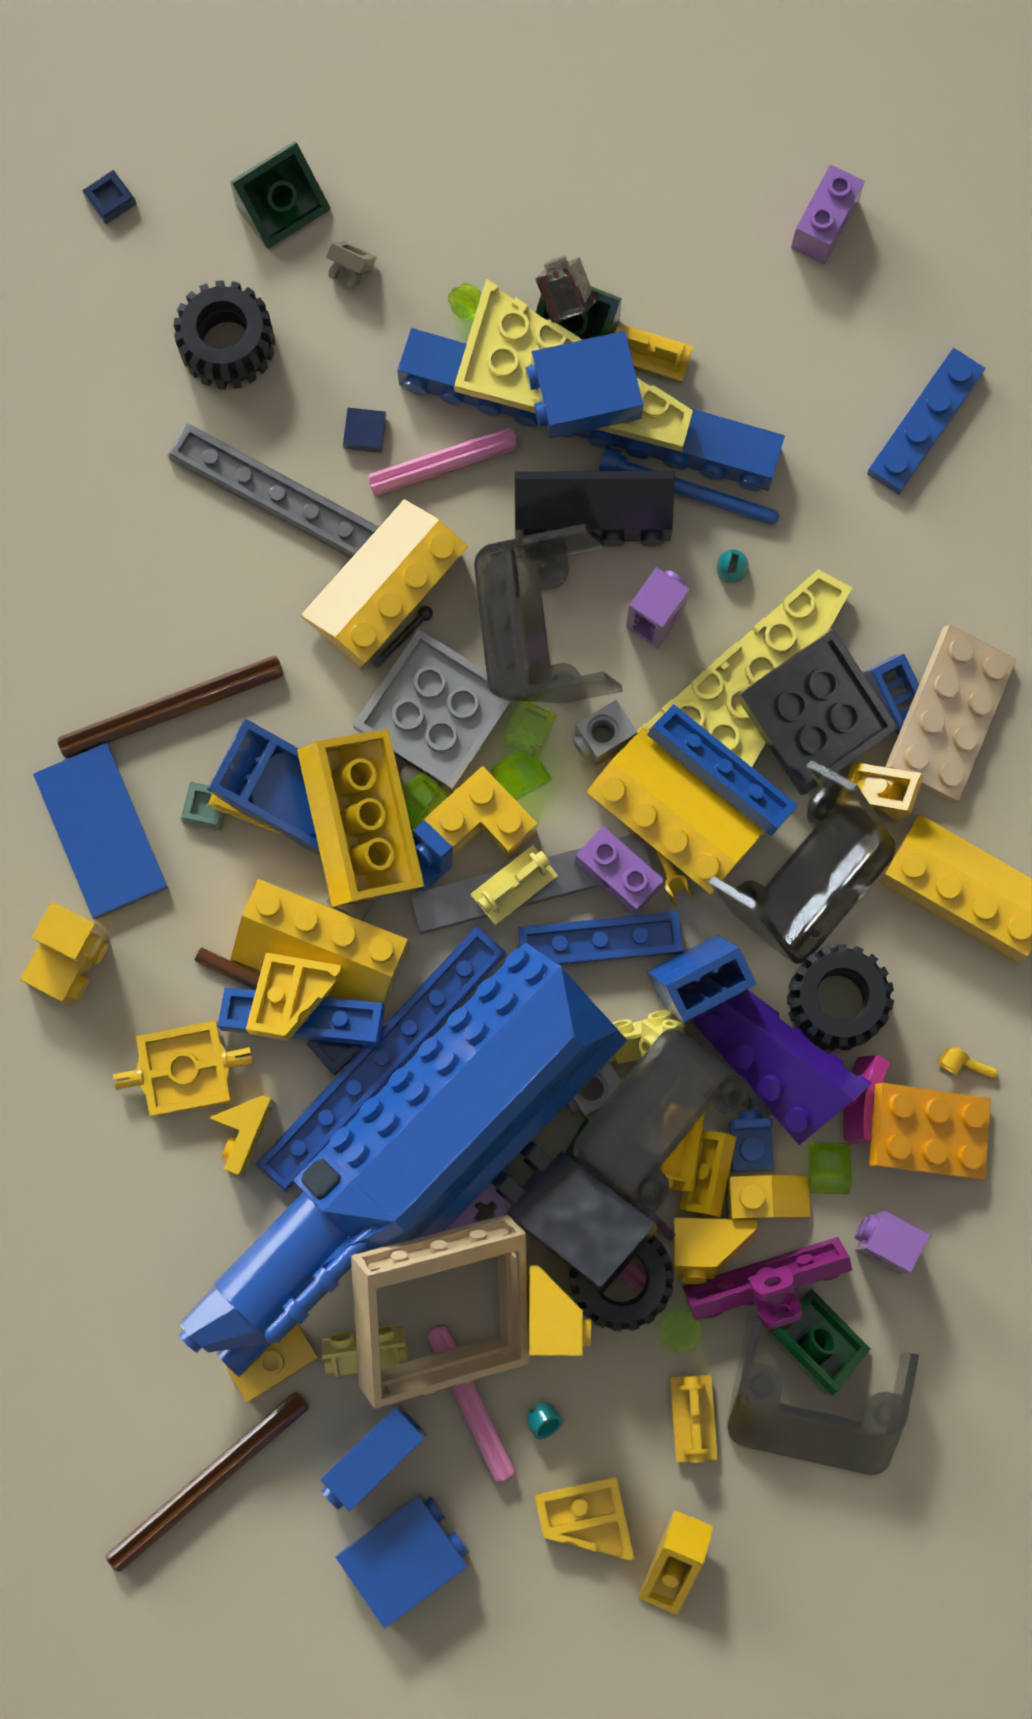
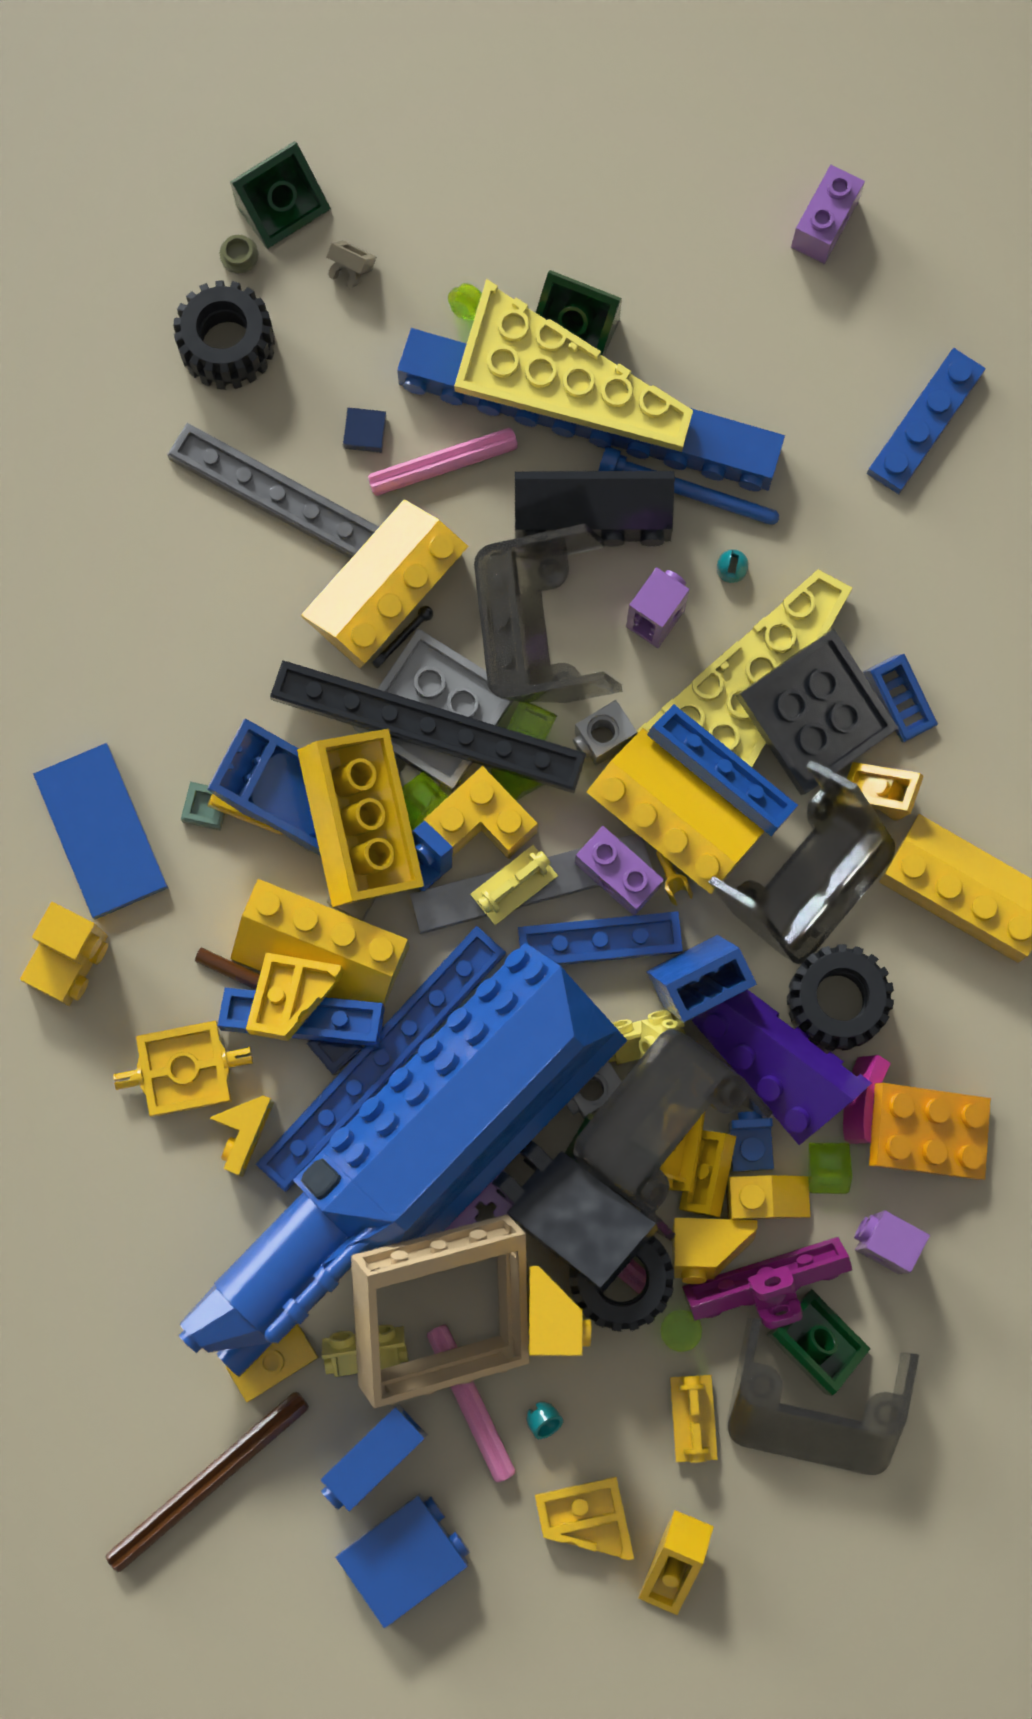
reddish brown axle [57,655,283,758] -> none
dark blue tile [82,170,137,225] -> none
blue brick [525,331,643,439] -> none
clear smoke brick [535,256,596,323] -> none
yellow hinge [615,324,694,382] -> none
tan plate [886,624,1017,803] -> none
yellow hand [937,1048,998,1079] -> none
none -> olive plate [219,235,258,273]
none -> black tile [270,660,587,793]

